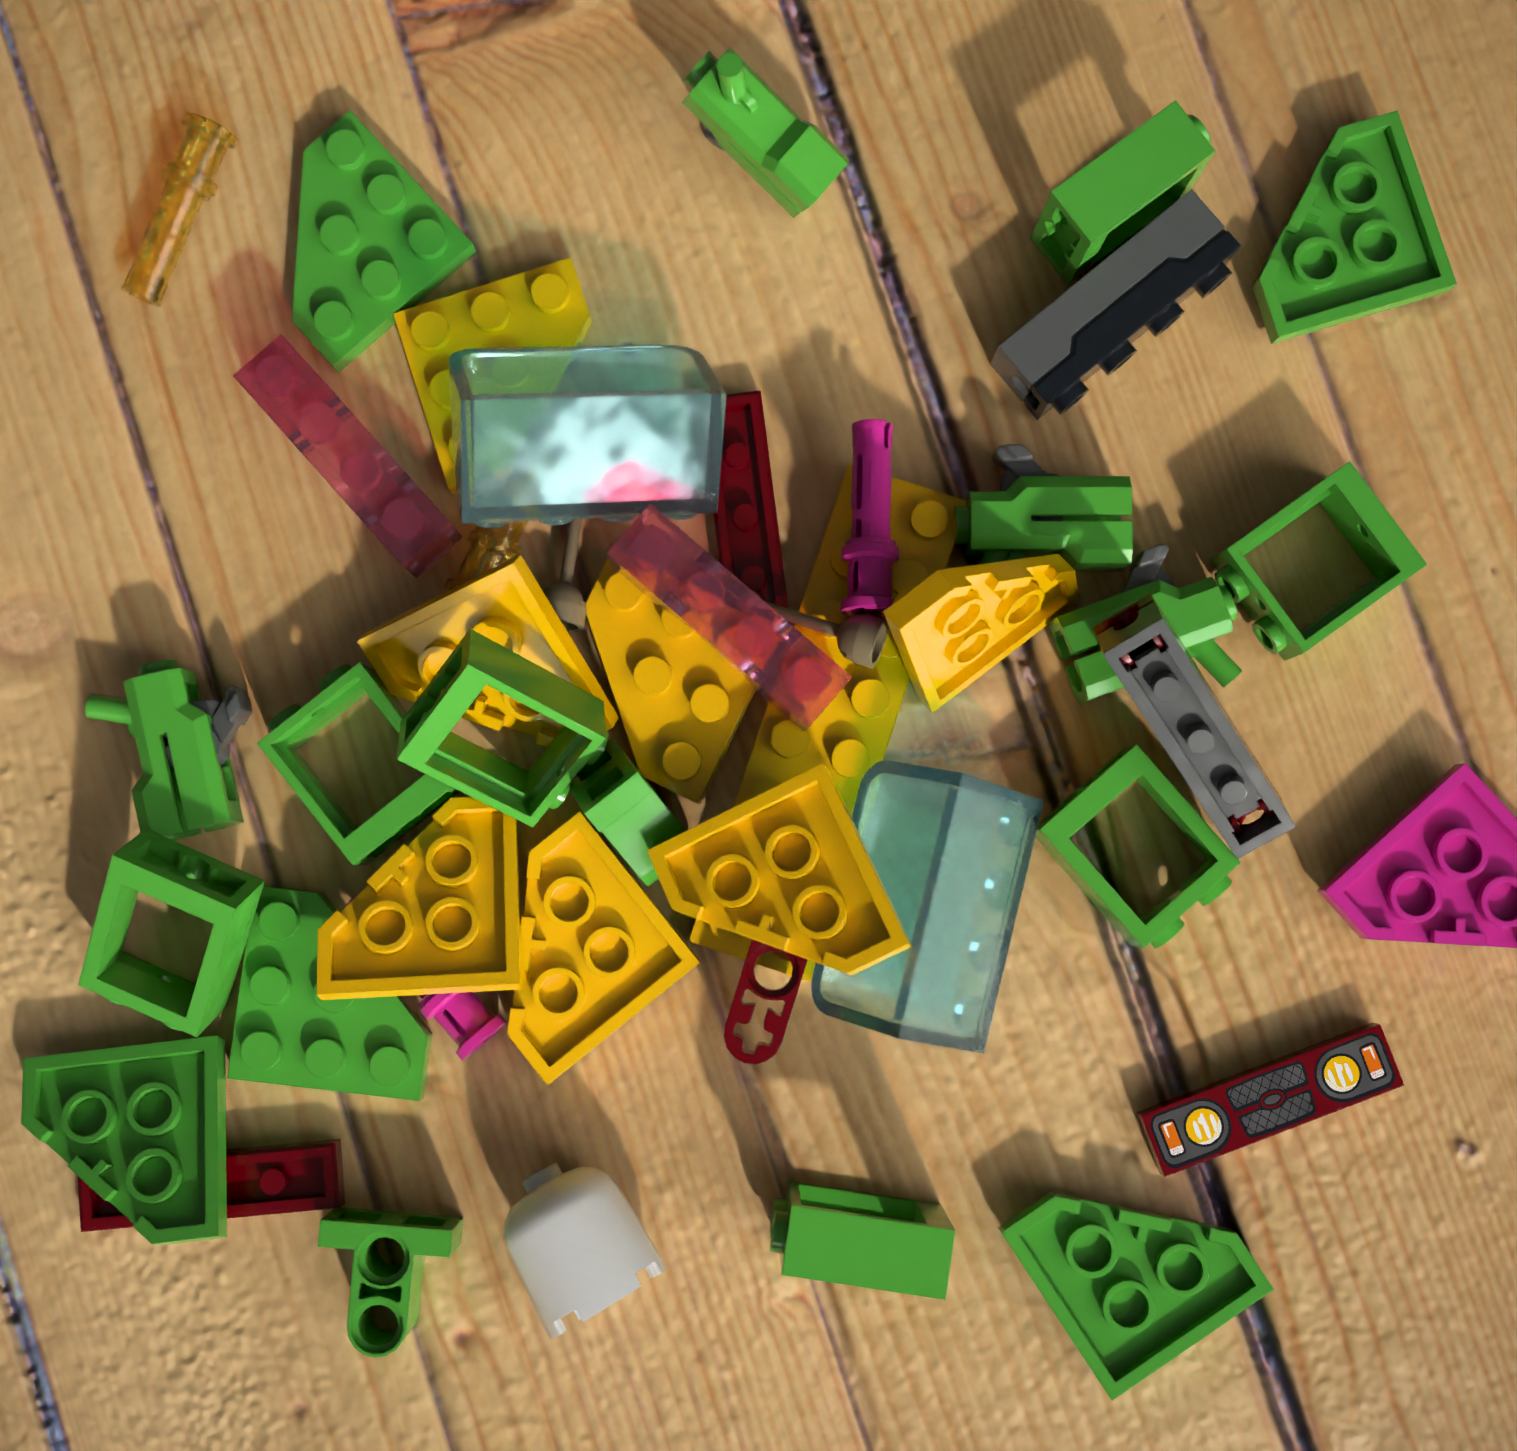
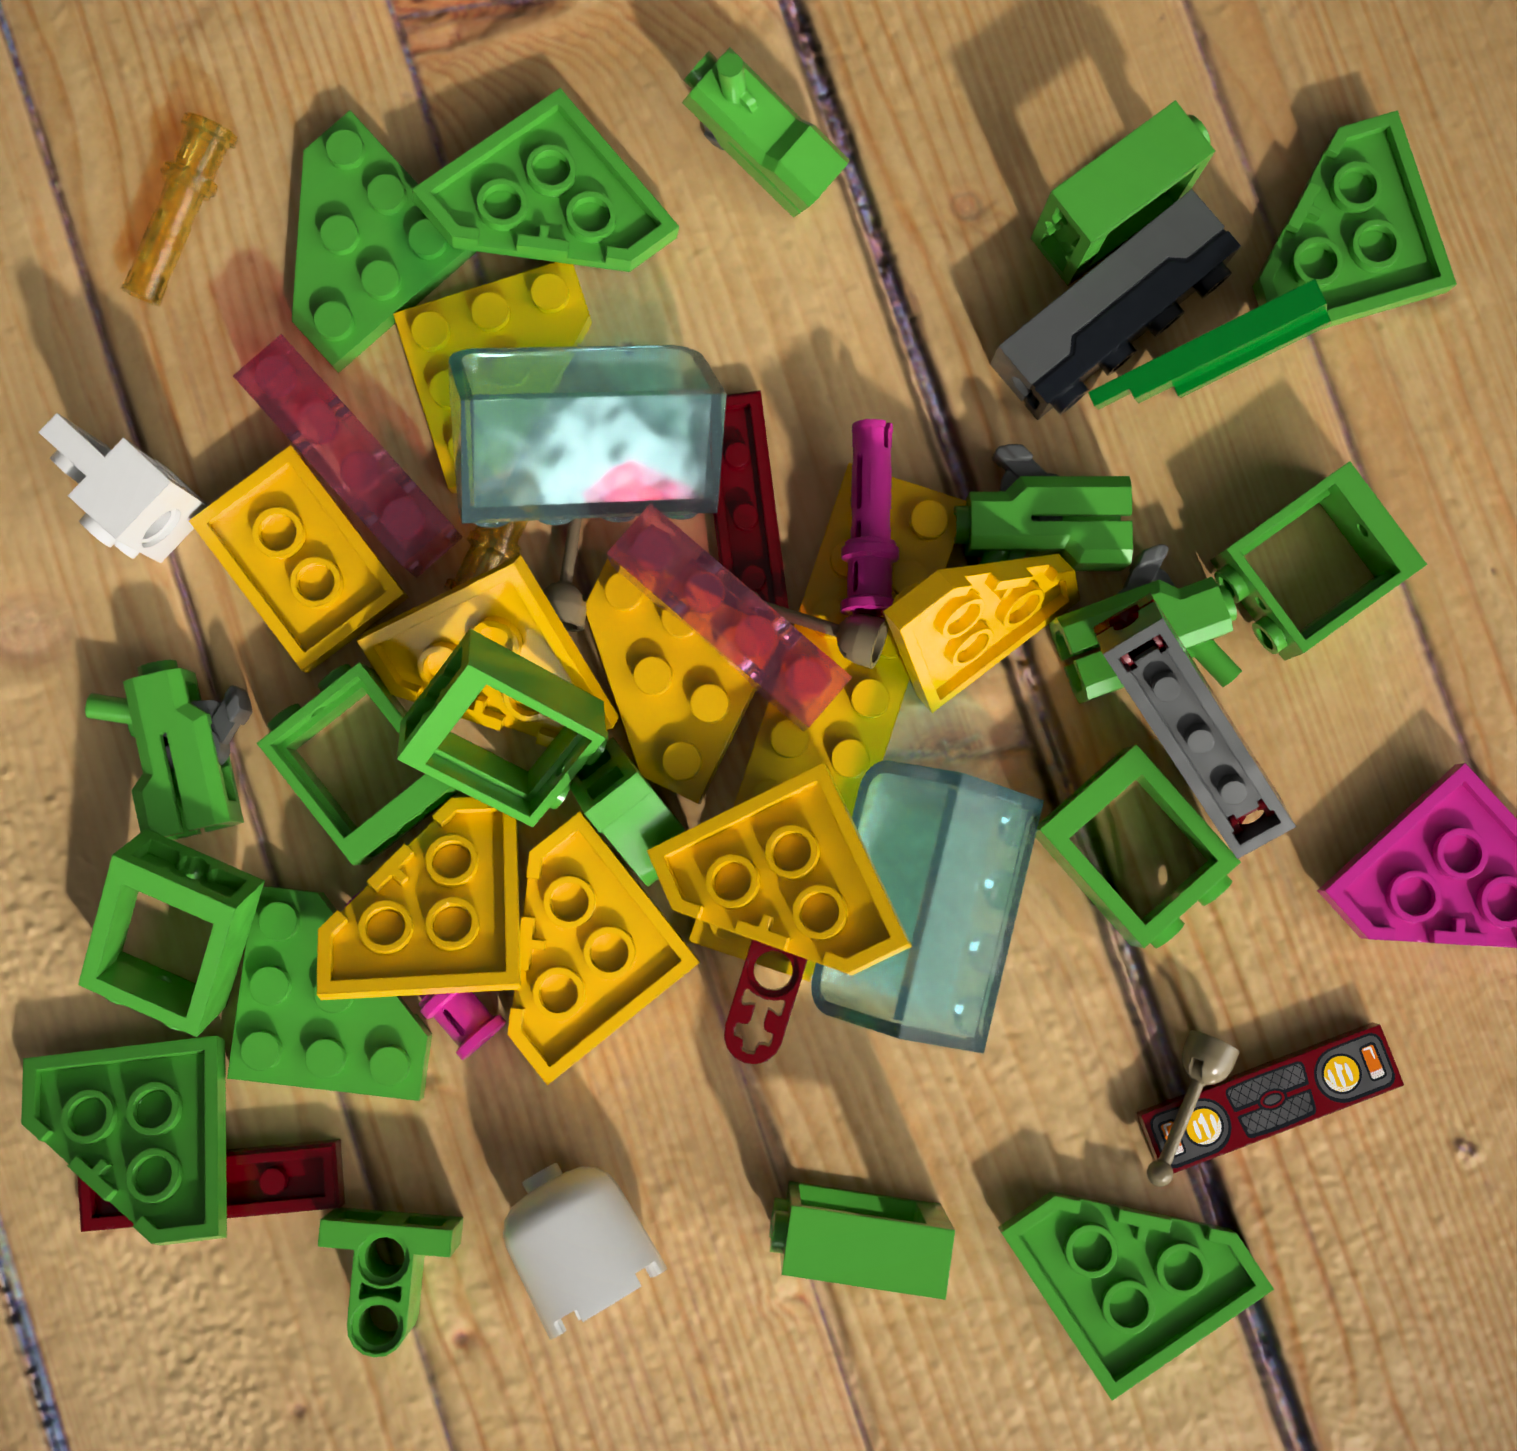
none -> white brick [39,413,209,563]
none -> yellow plate [189,445,409,673]
none -> bright green plate [412,88,679,272]
none -> green piece [1088,279,1331,410]
none -> dark tan hinge [1147,1030,1240,1187]

